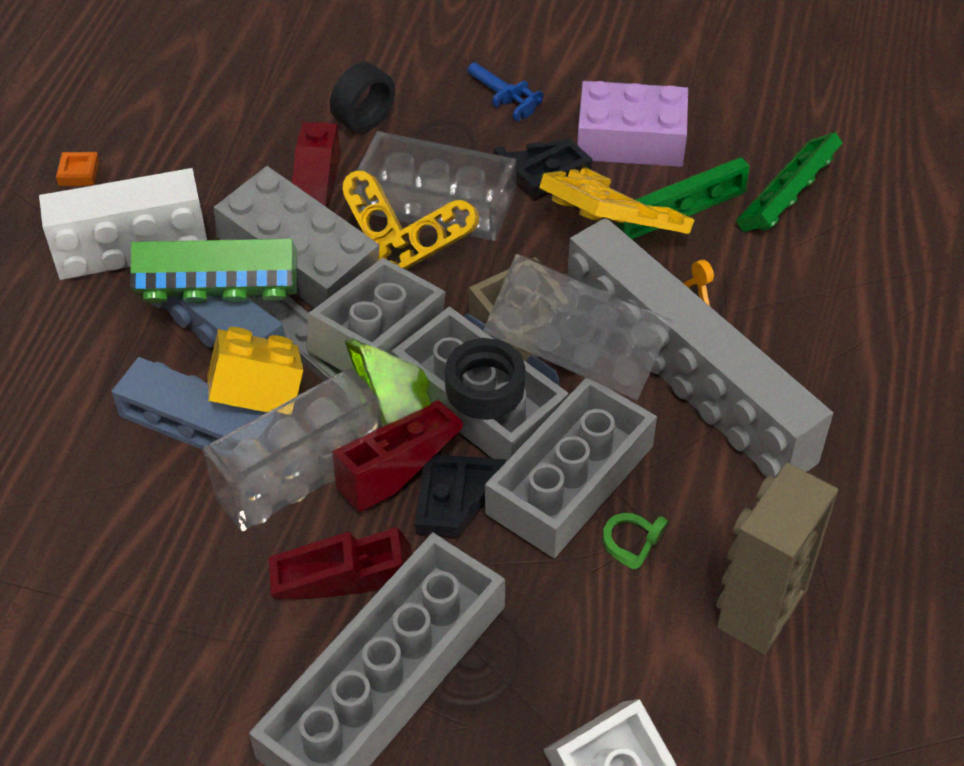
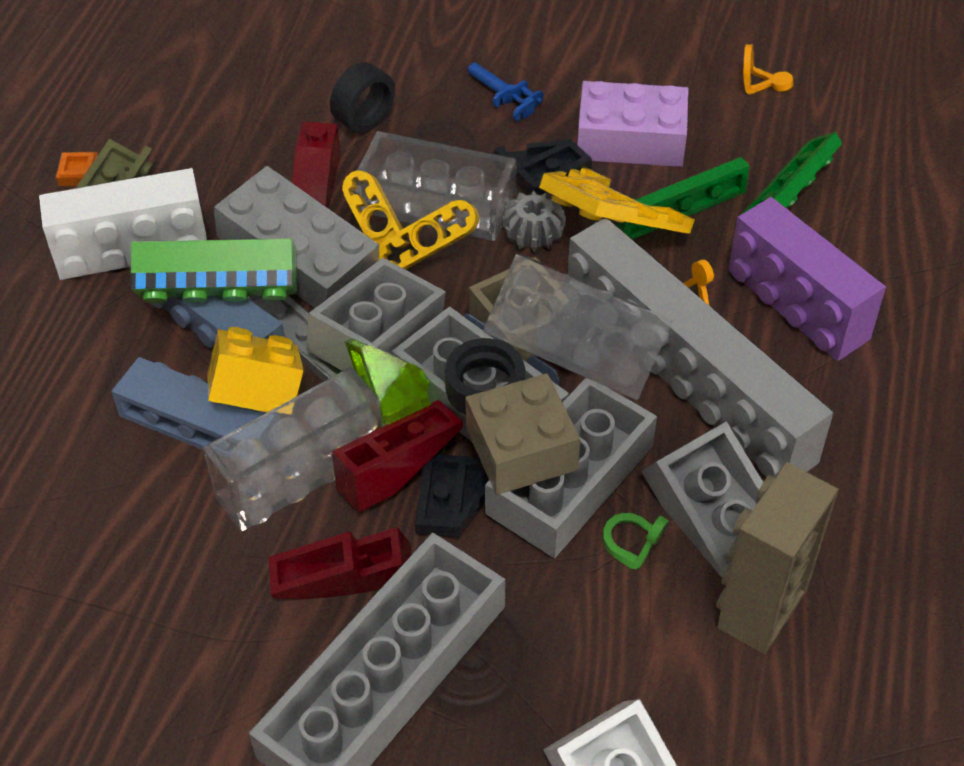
none -> olive bracket [76,139,153,188]
none -> dark tan brick [466,373,581,495]
none -> light grey gear [502,190,566,253]
none -> light grey slope [641,421,763,577]
none -> medium lavender brick [728,197,886,362]
none -> light orange piece [743,44,793,94]

